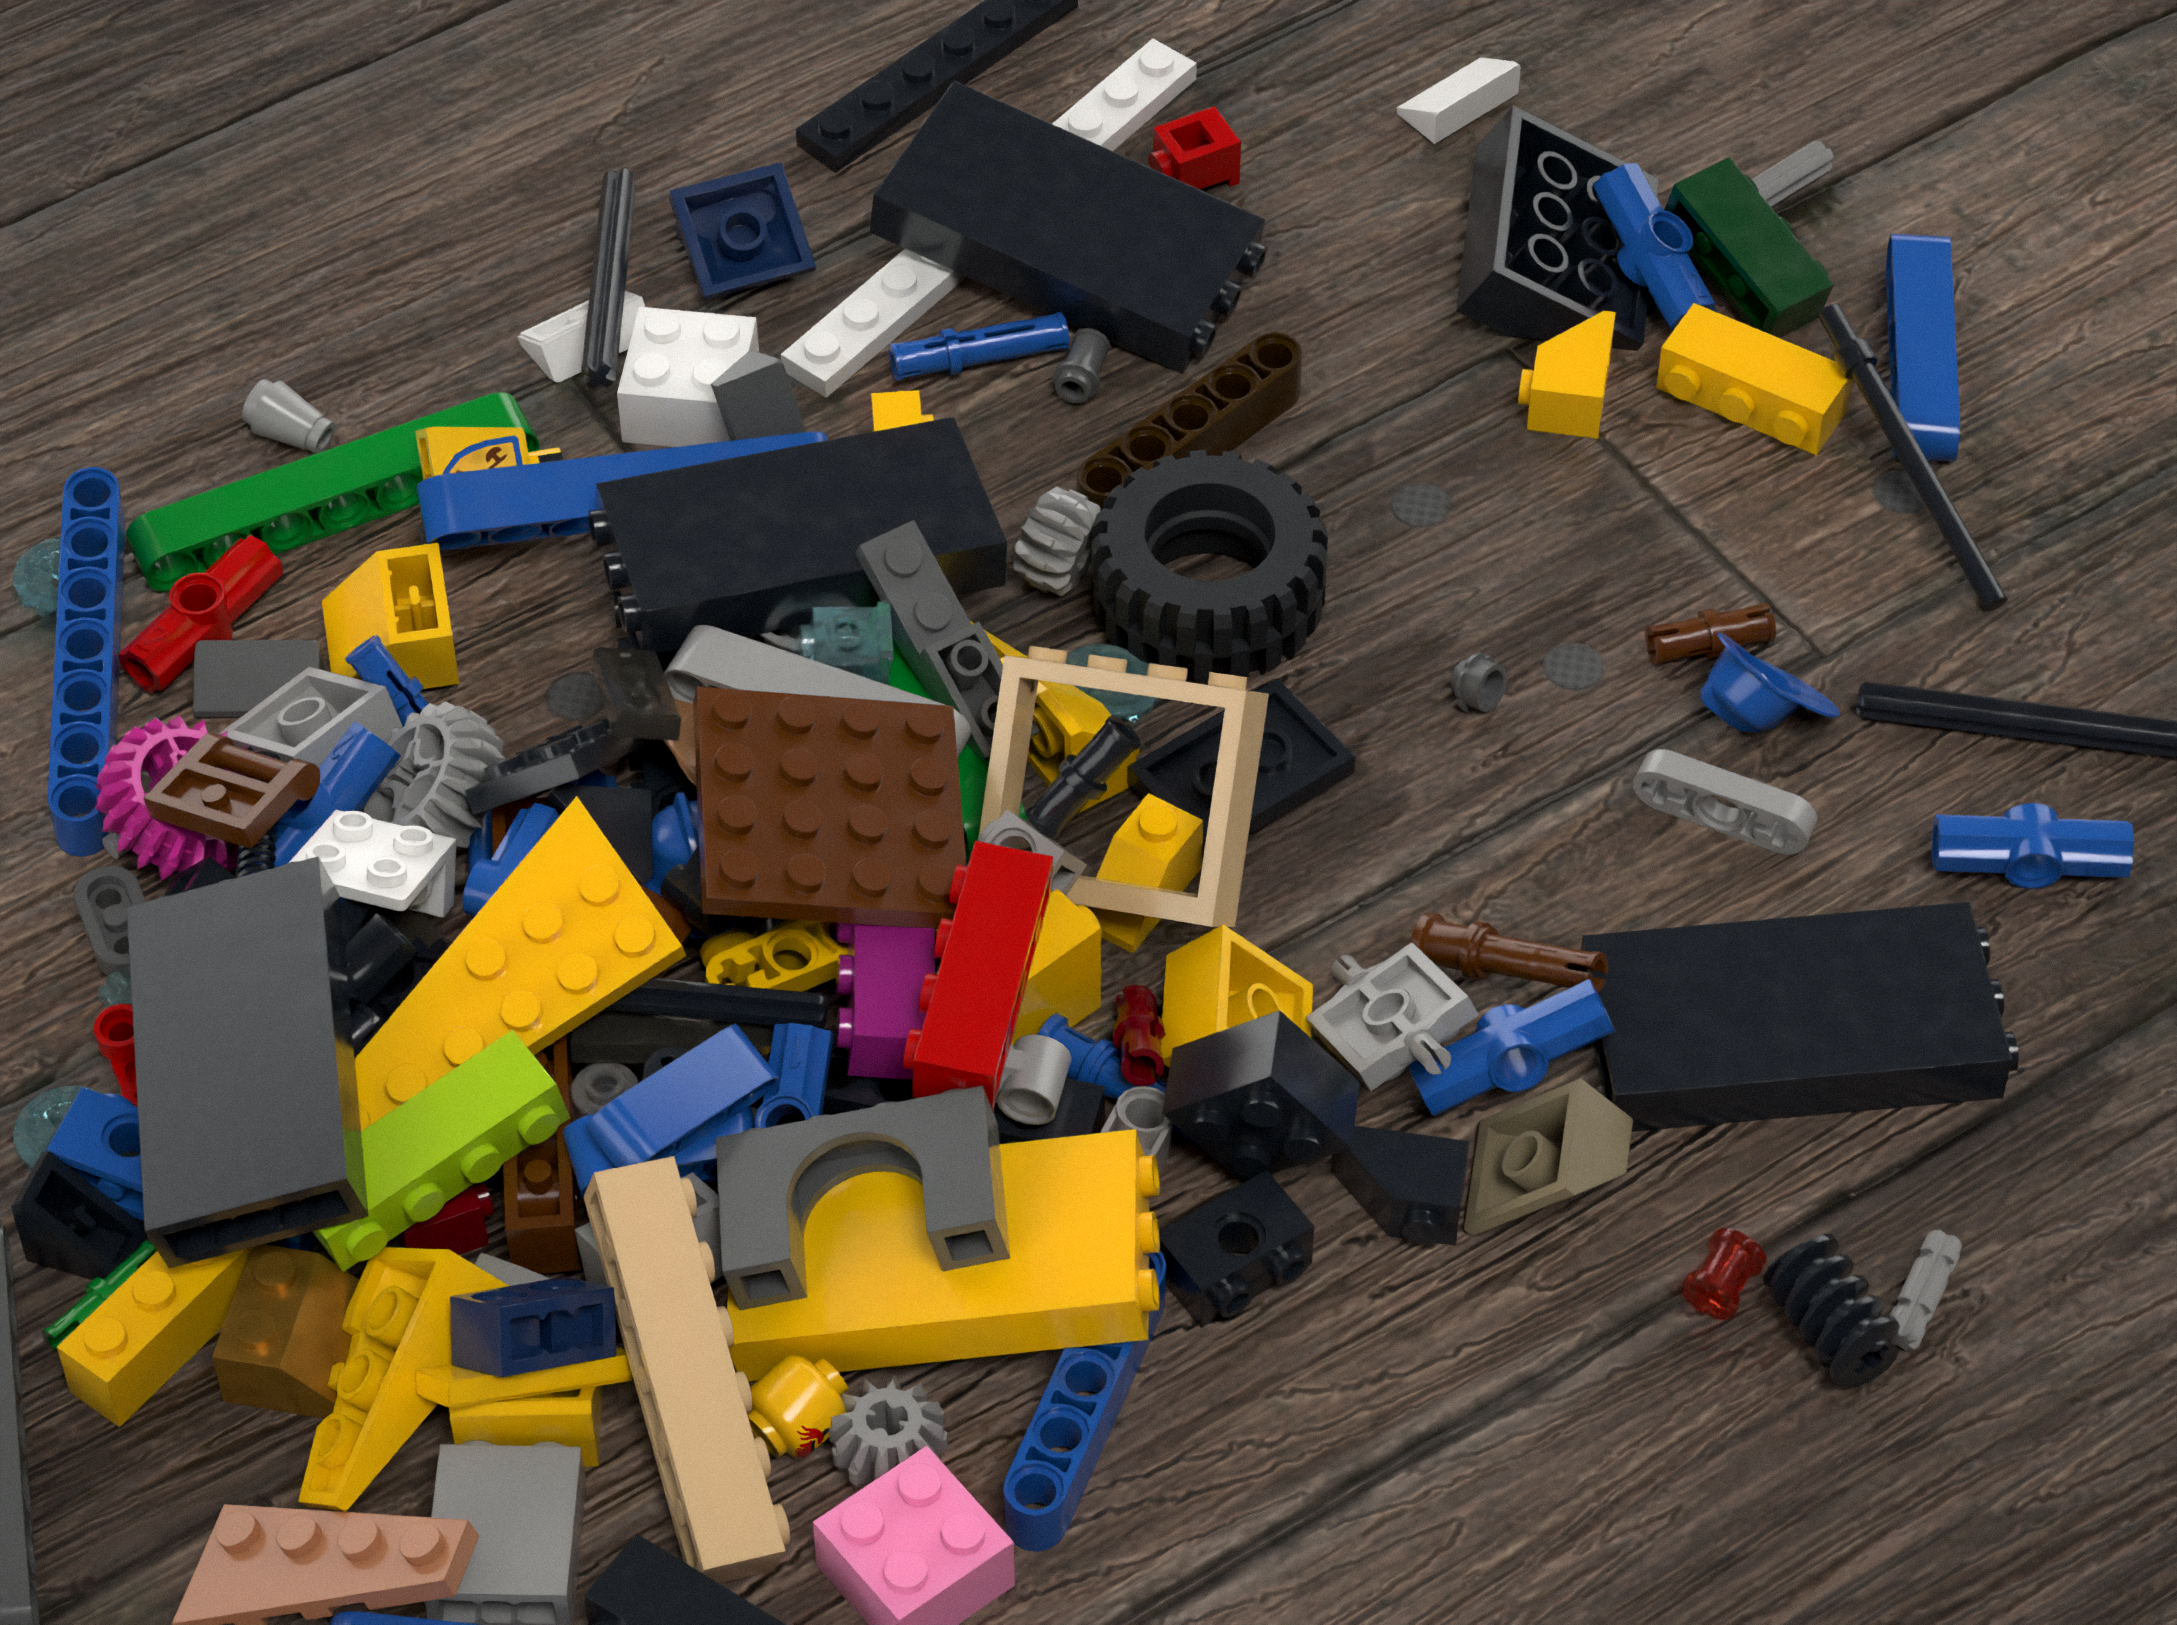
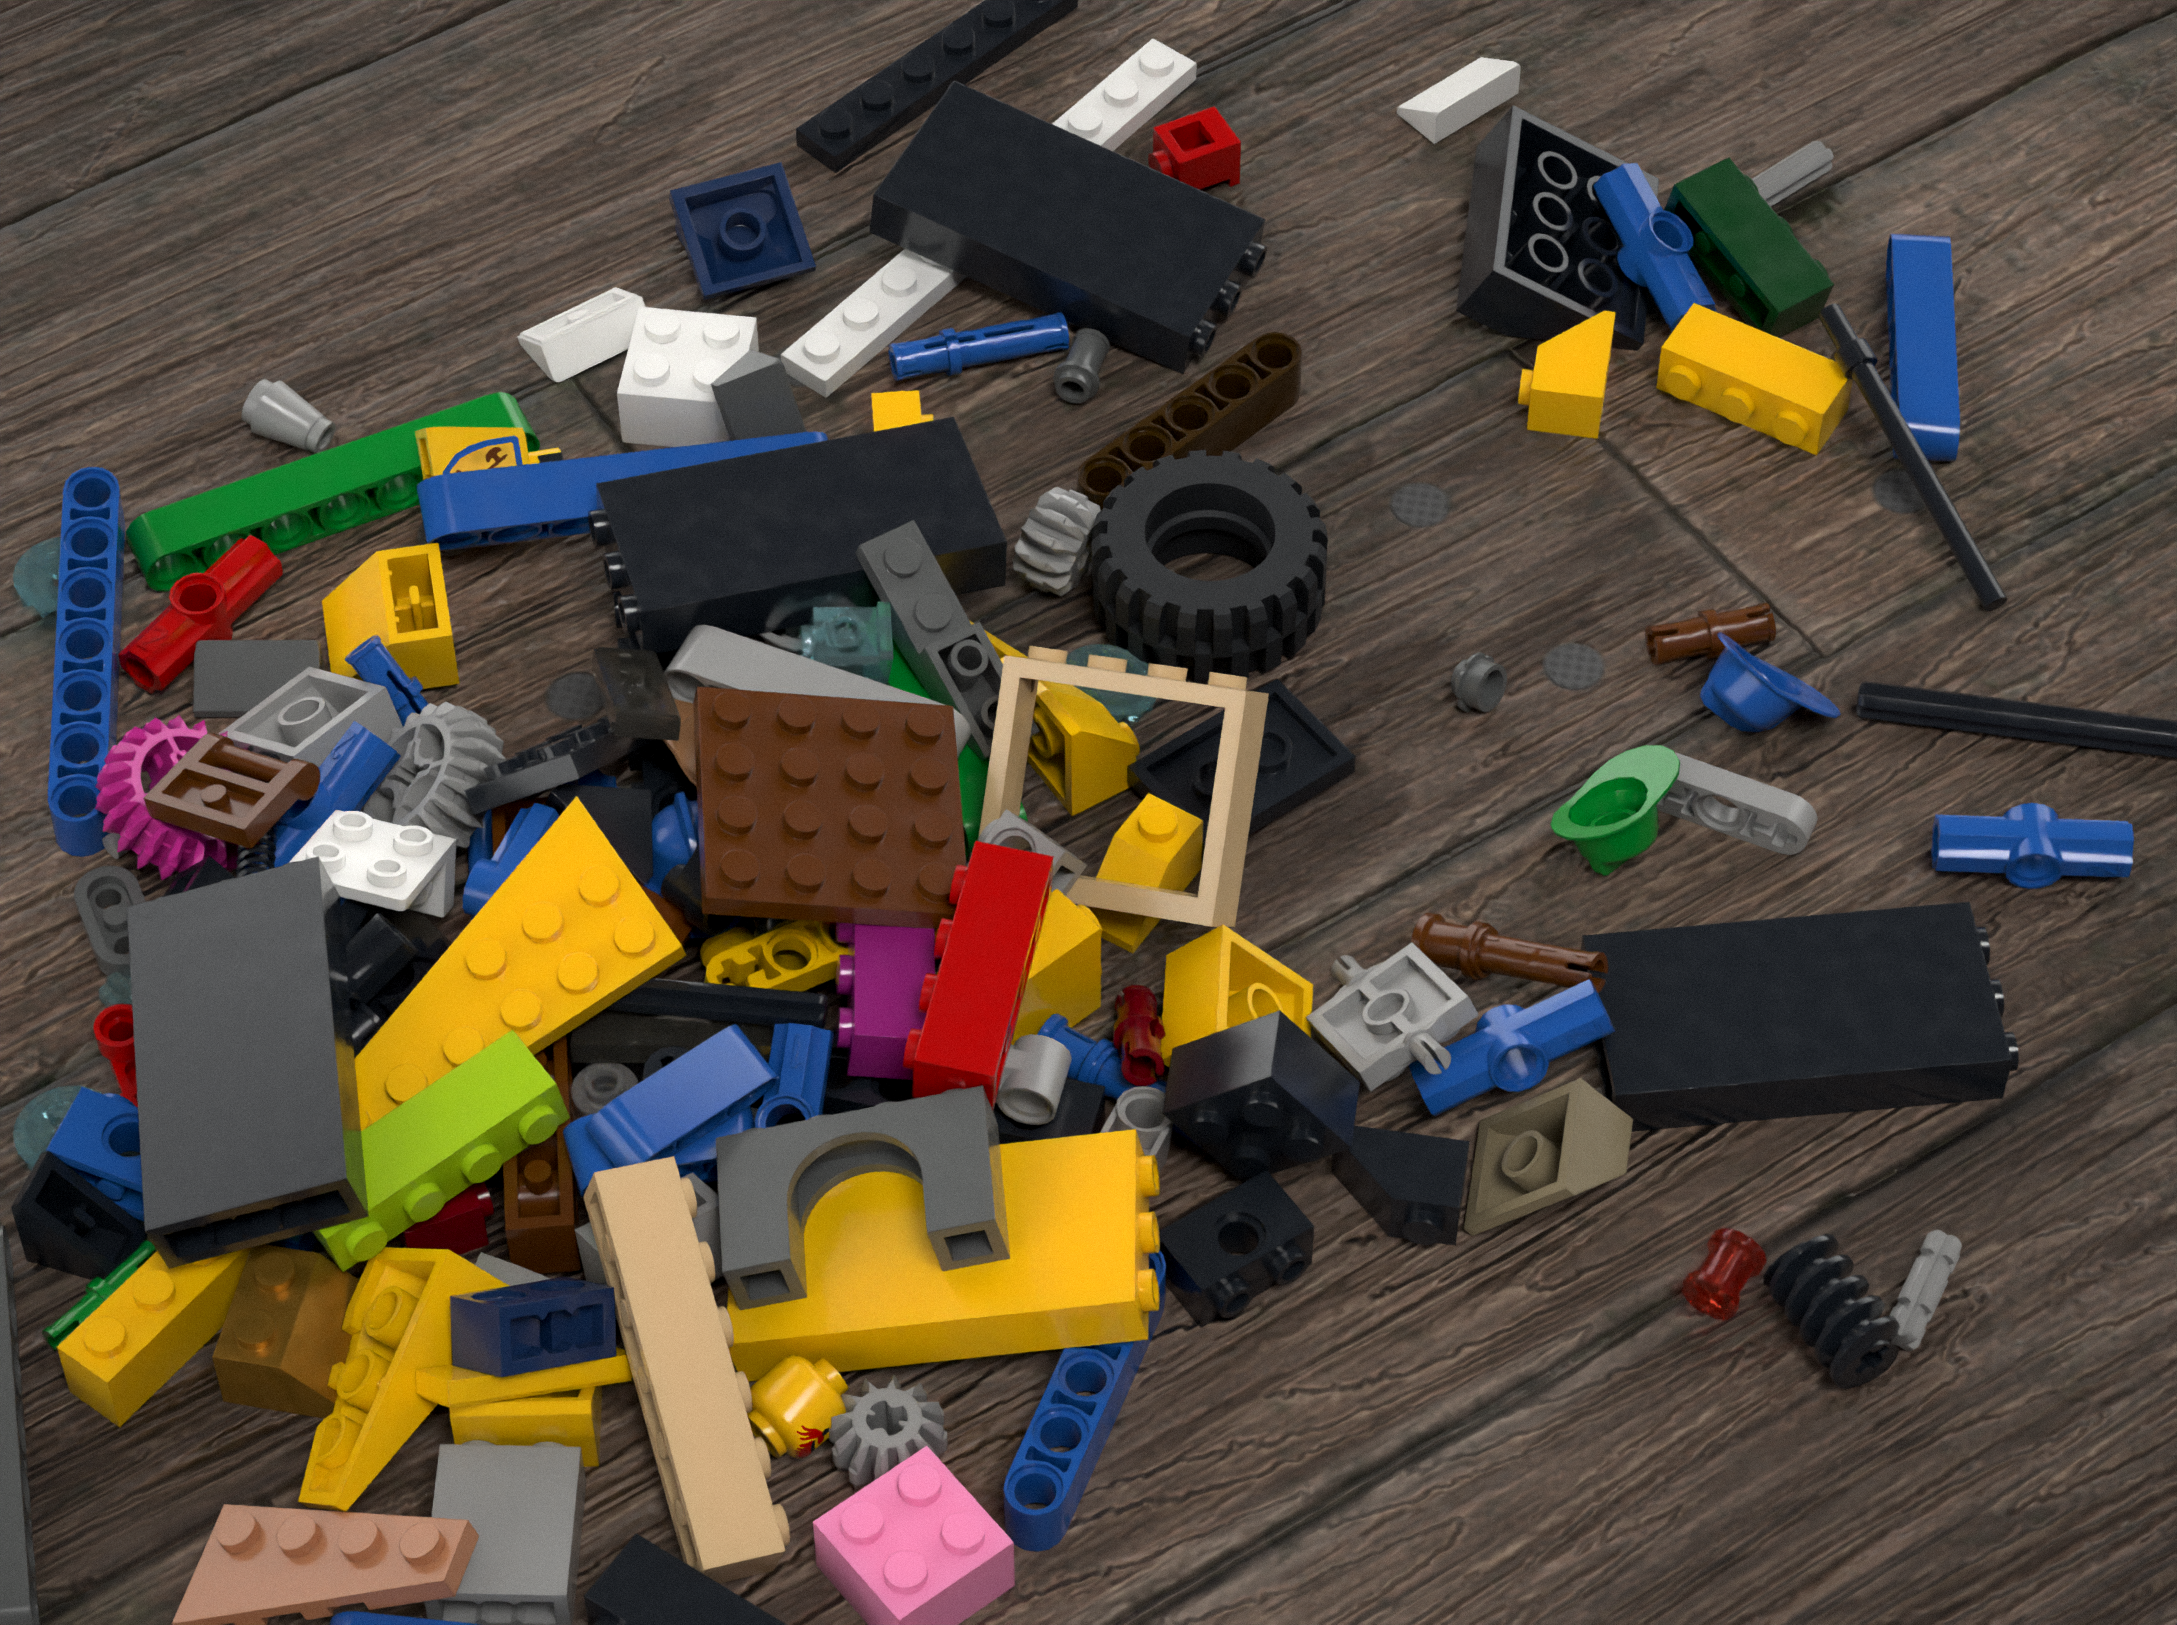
black axle [581,168,636,389] -> none
black pin [1025,716,1141,839] -> none
none -> green piece [1550,745,1680,876]

